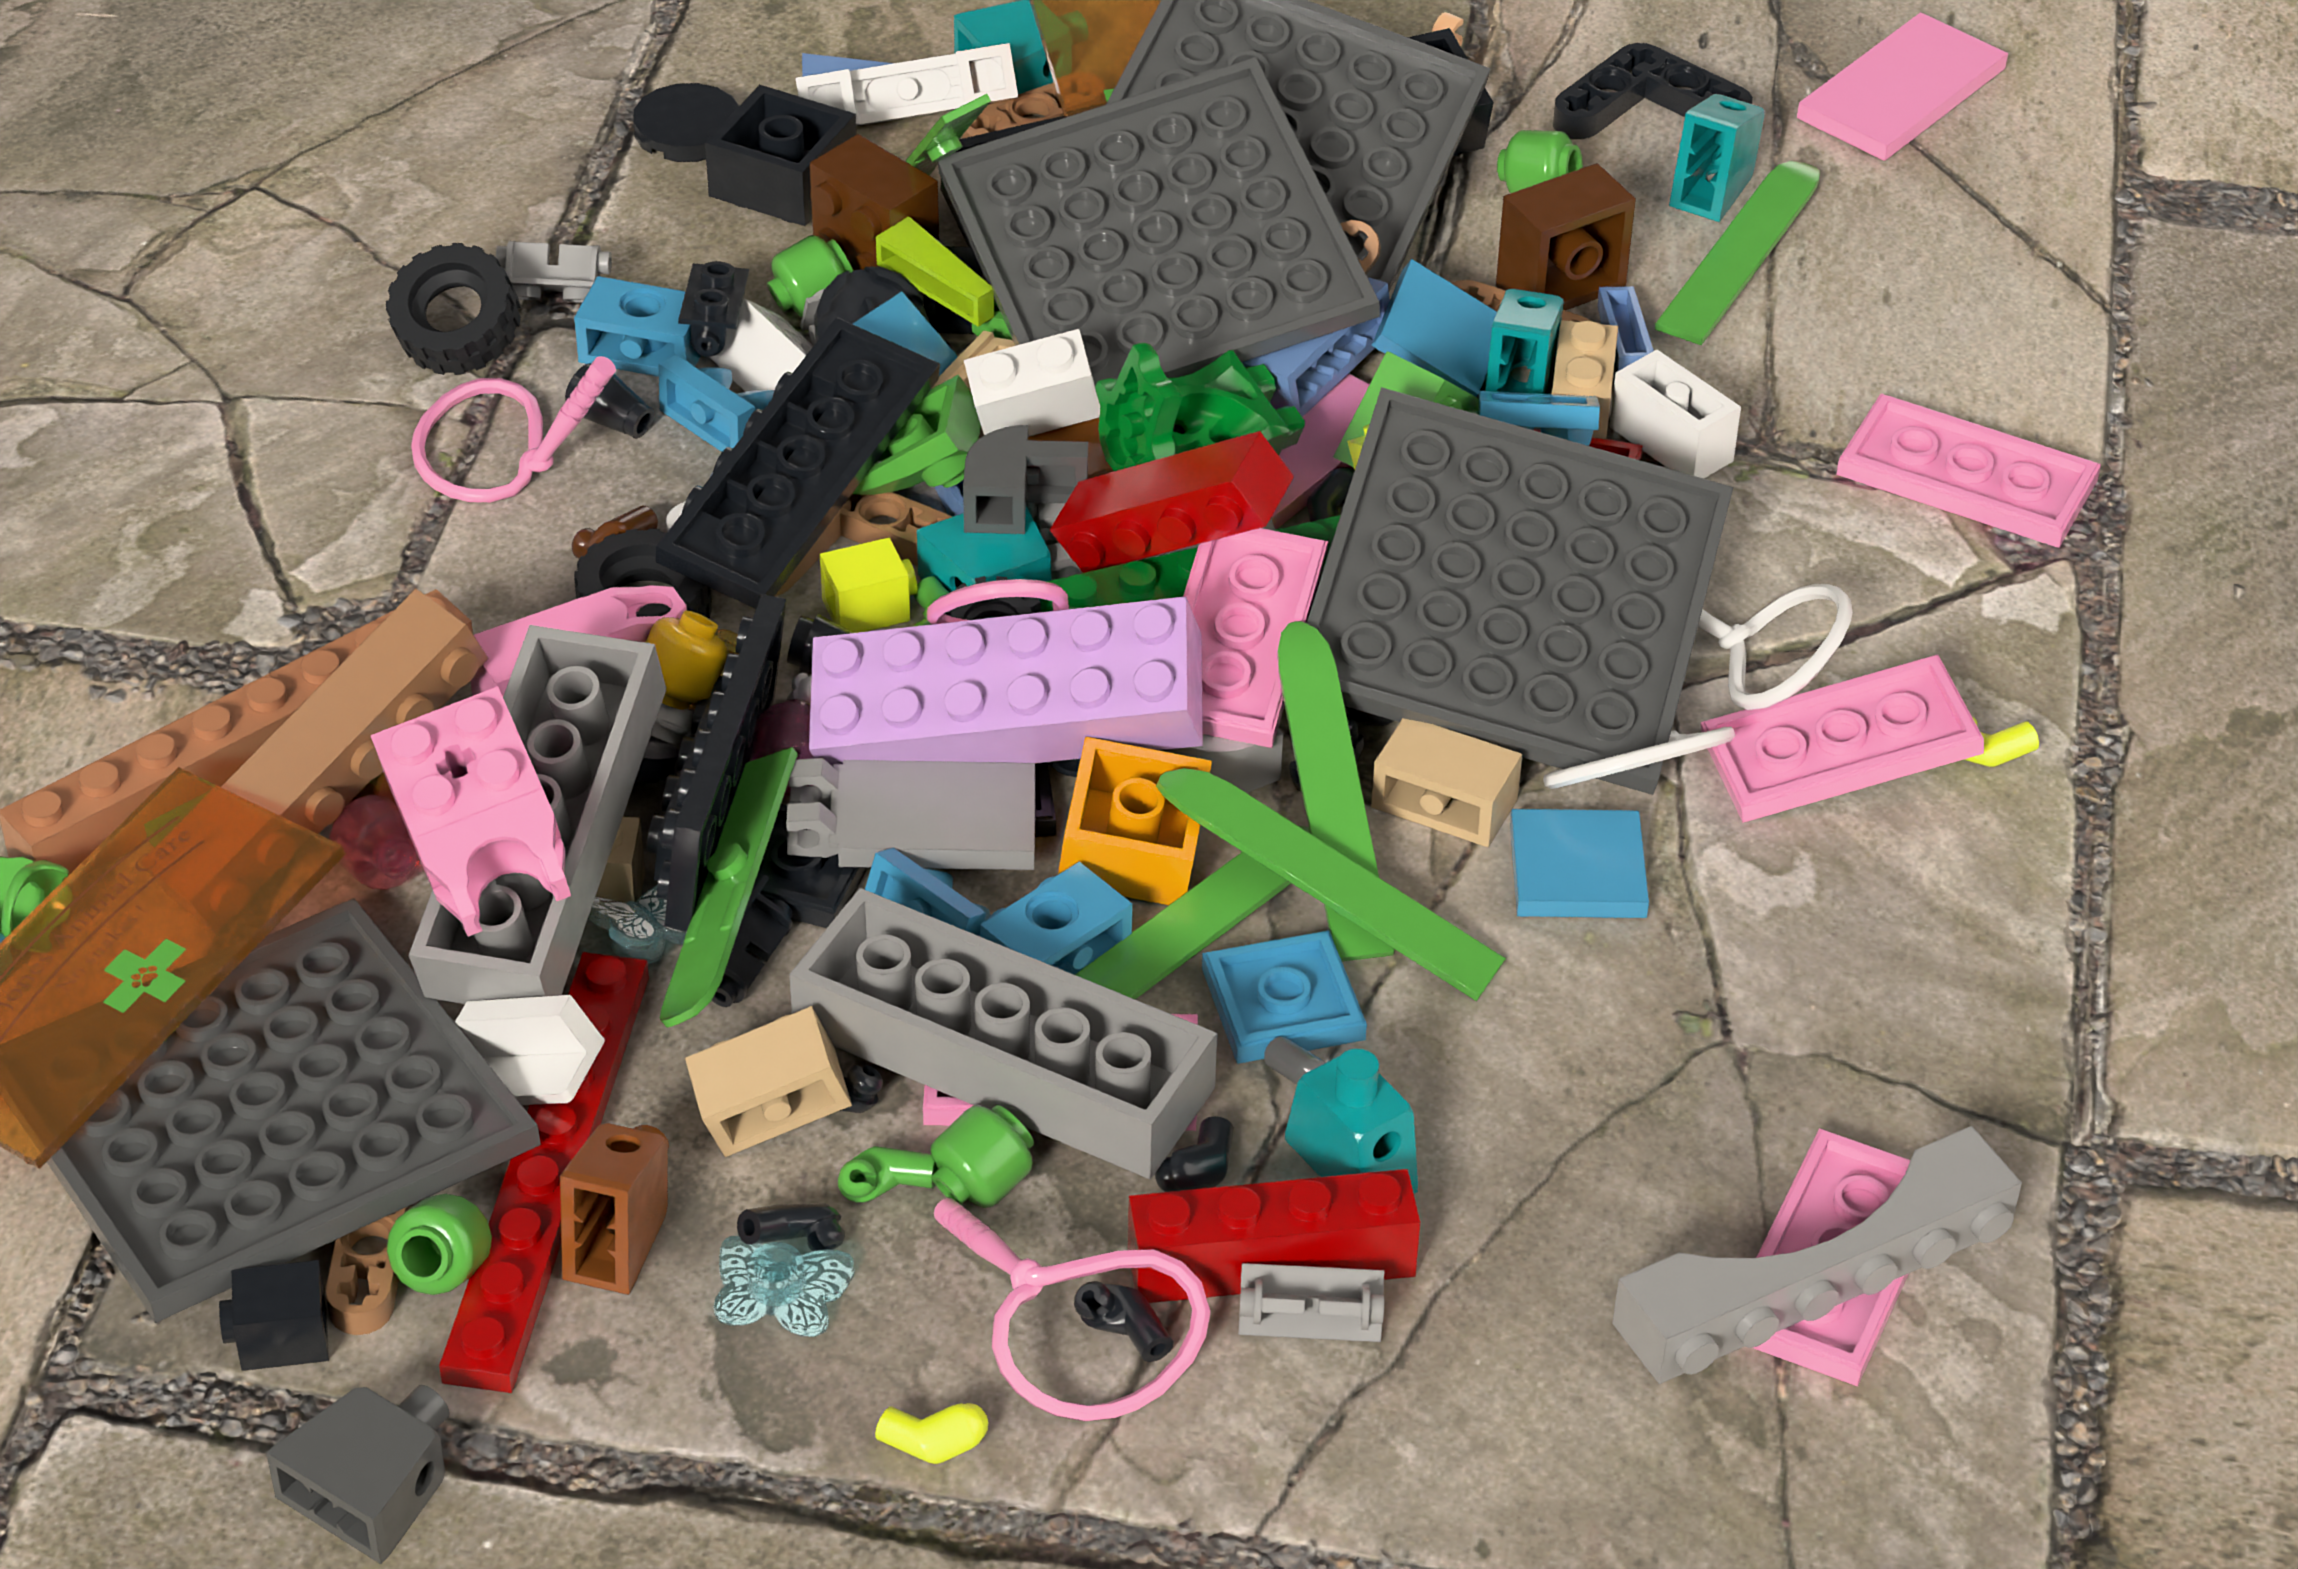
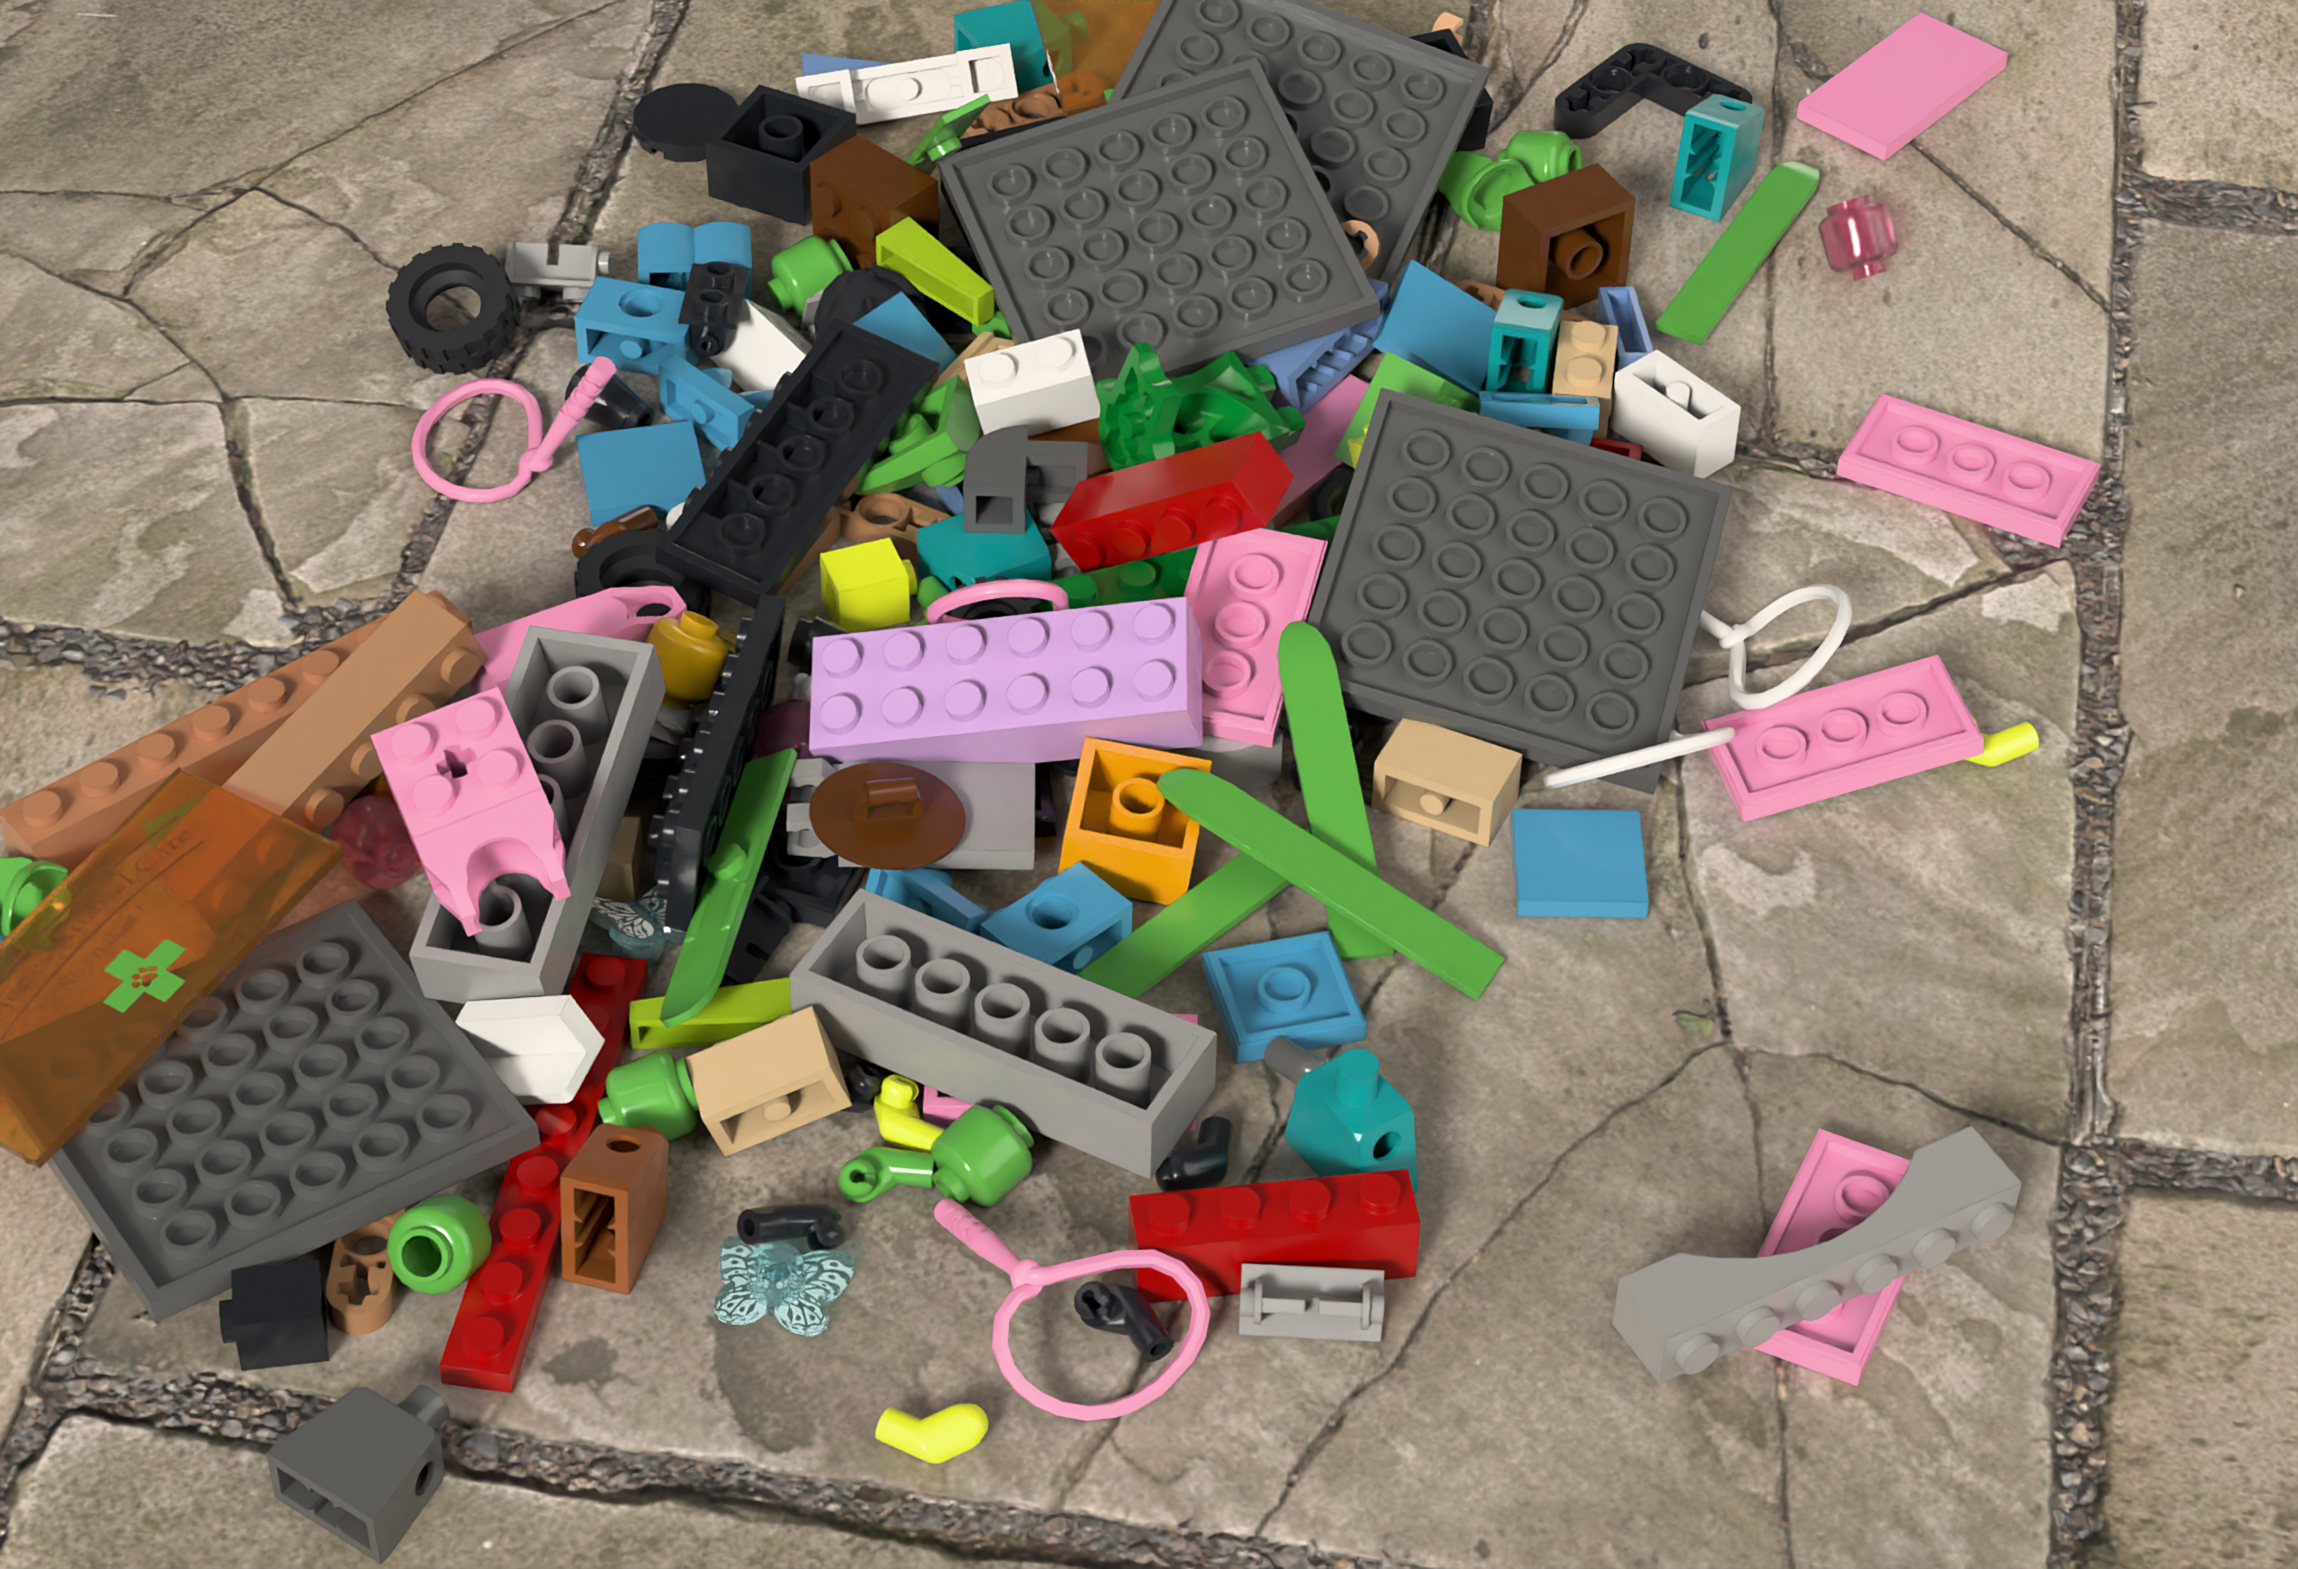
none -> dark azure tile [575,421,706,526]
none -> bright green head [598,1050,699,1142]
none -> lime piece [629,977,792,1050]
none -> dark azure brick [637,221,753,301]
none -> reddish brown shield [809,762,966,871]
none -> neon yellow arm [873,1074,945,1154]
none -> bright green piece [1438,151,1535,231]
none -> clear pink head [1818,194,1899,281]

